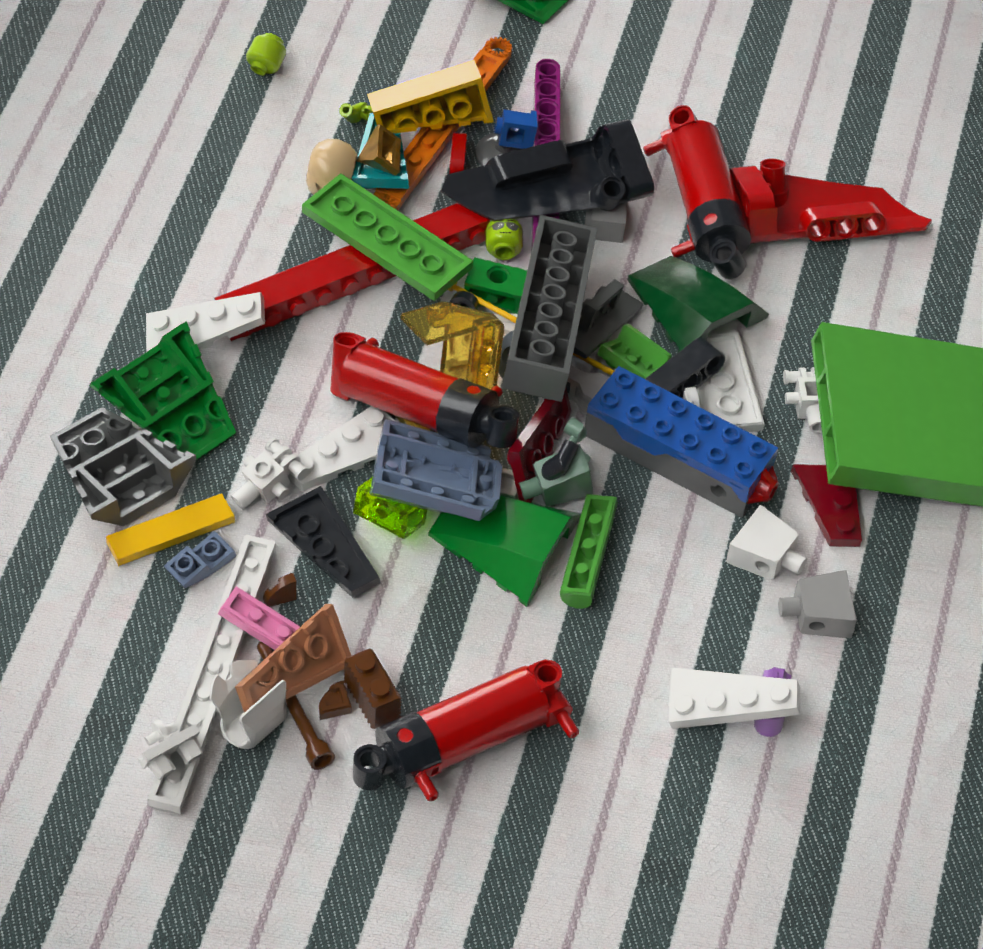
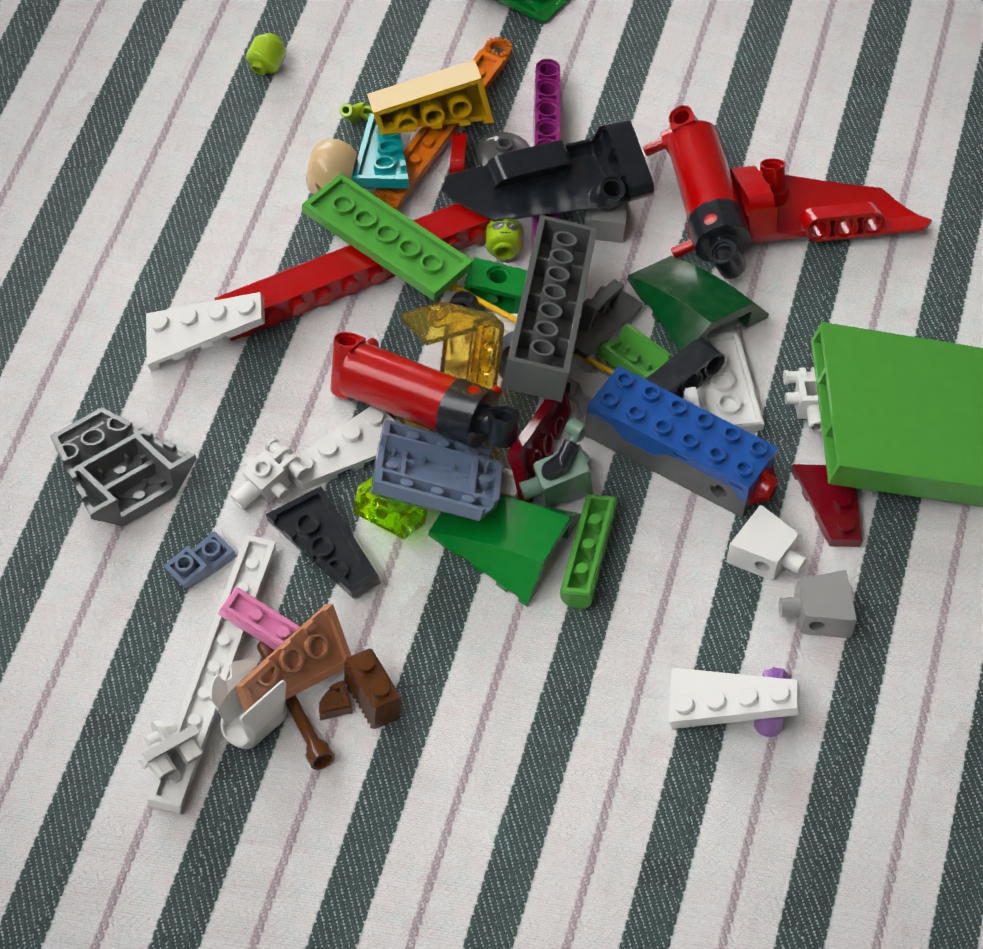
green wedge [89,321,236,461] -> none
yellow tile [106,493,235,566] -> none
reddish brown tile [263,573,297,607] -> none
red piece [353,659,579,801] -> none
pearl gold slope [356,124,401,176] -> none
blue brick [494,110,538,149] -> none

